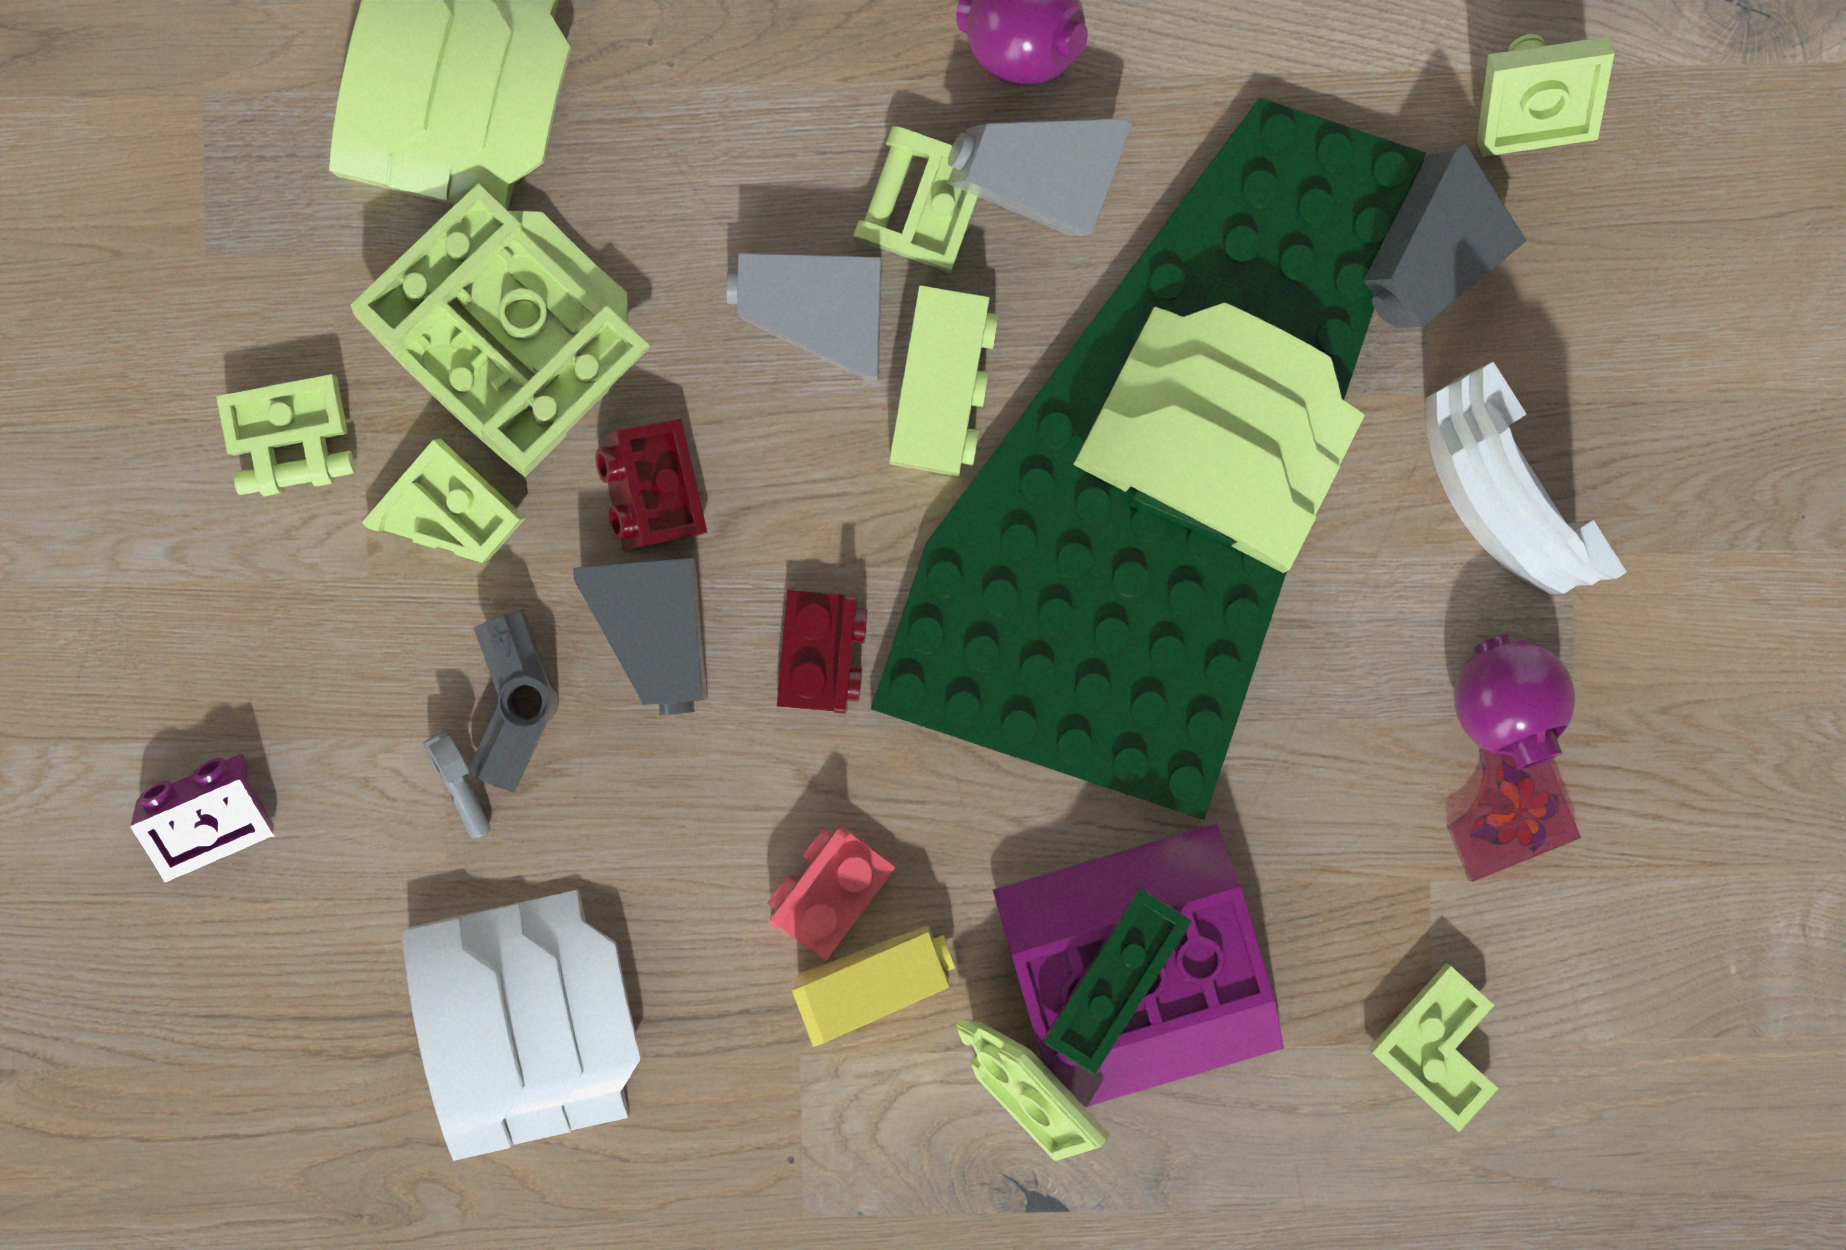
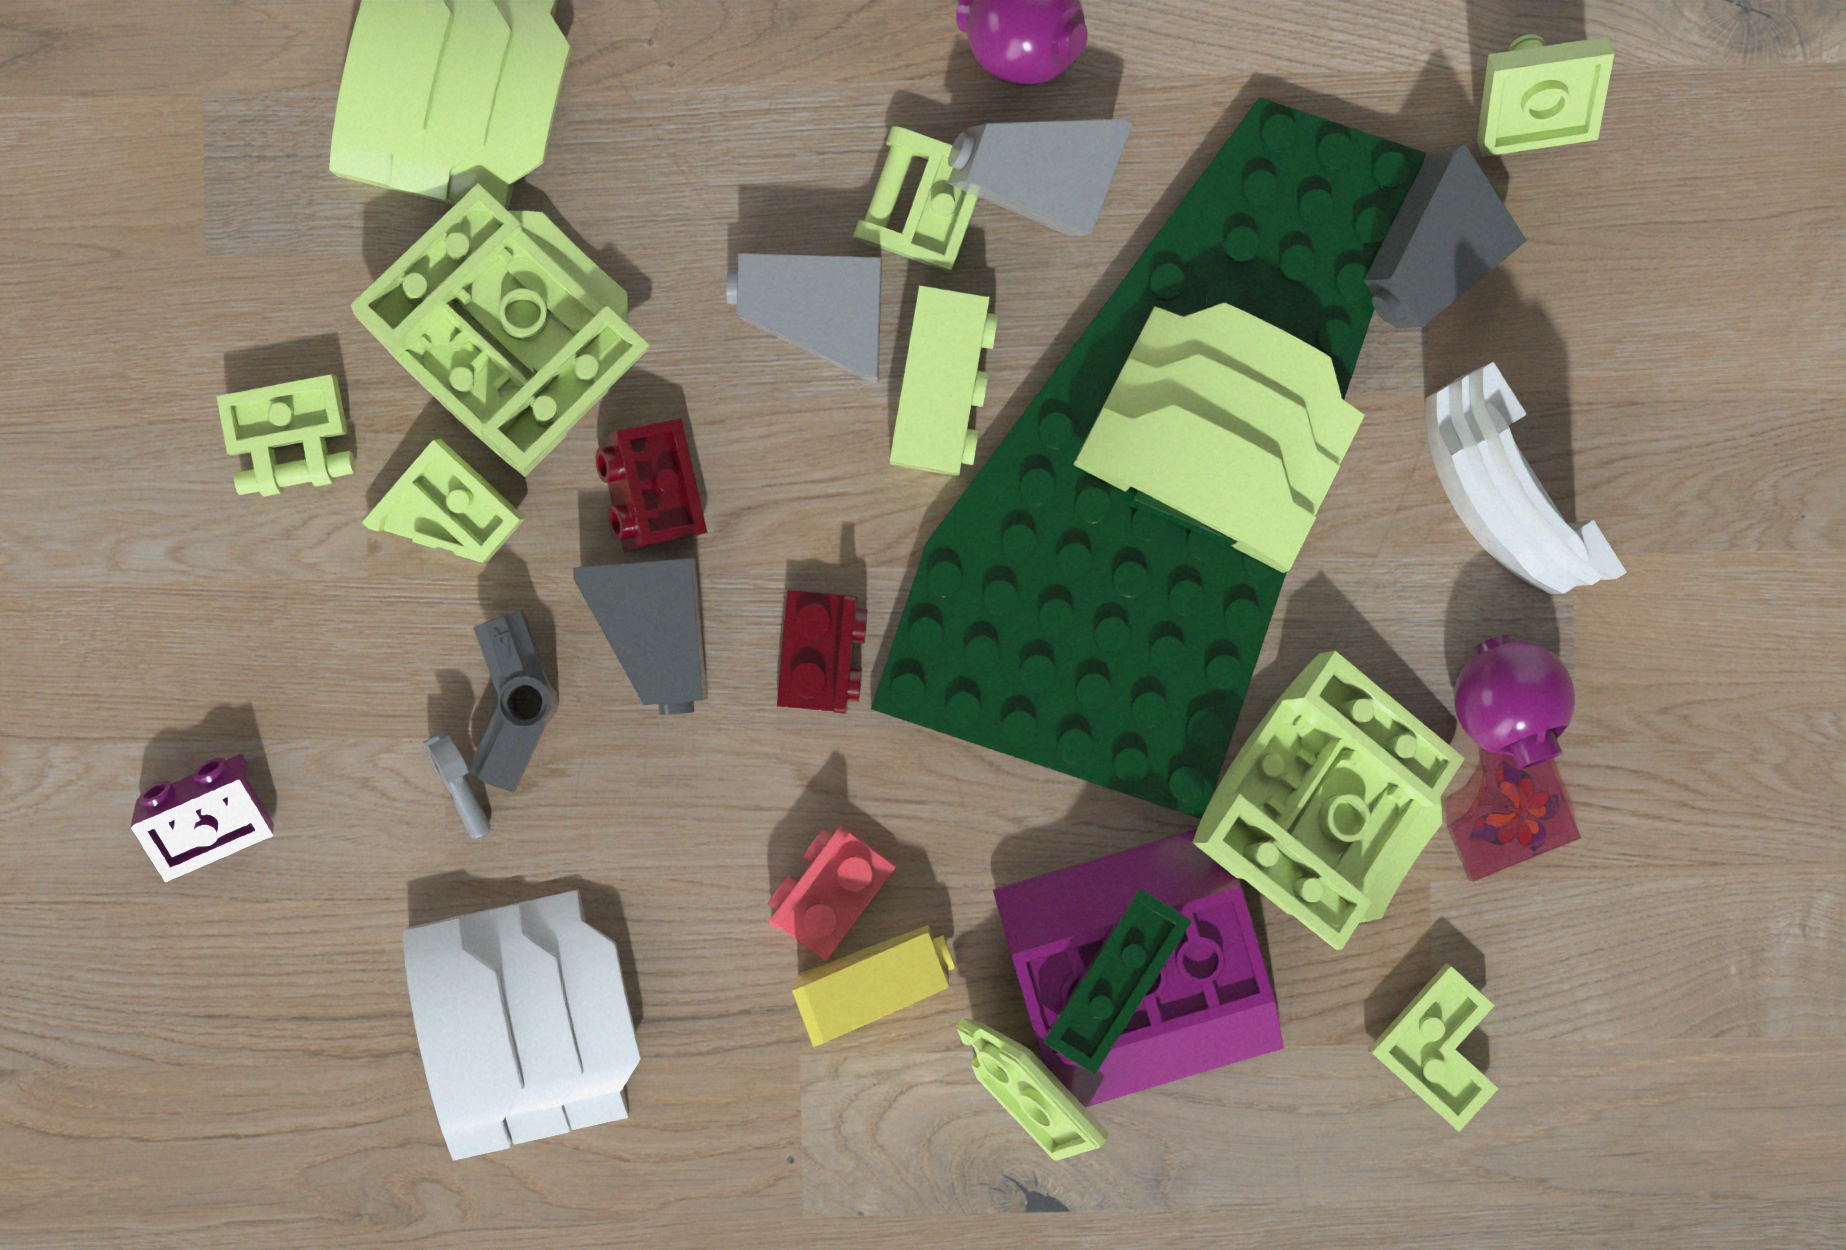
none -> yellowish green slope [1192,651,1465,950]

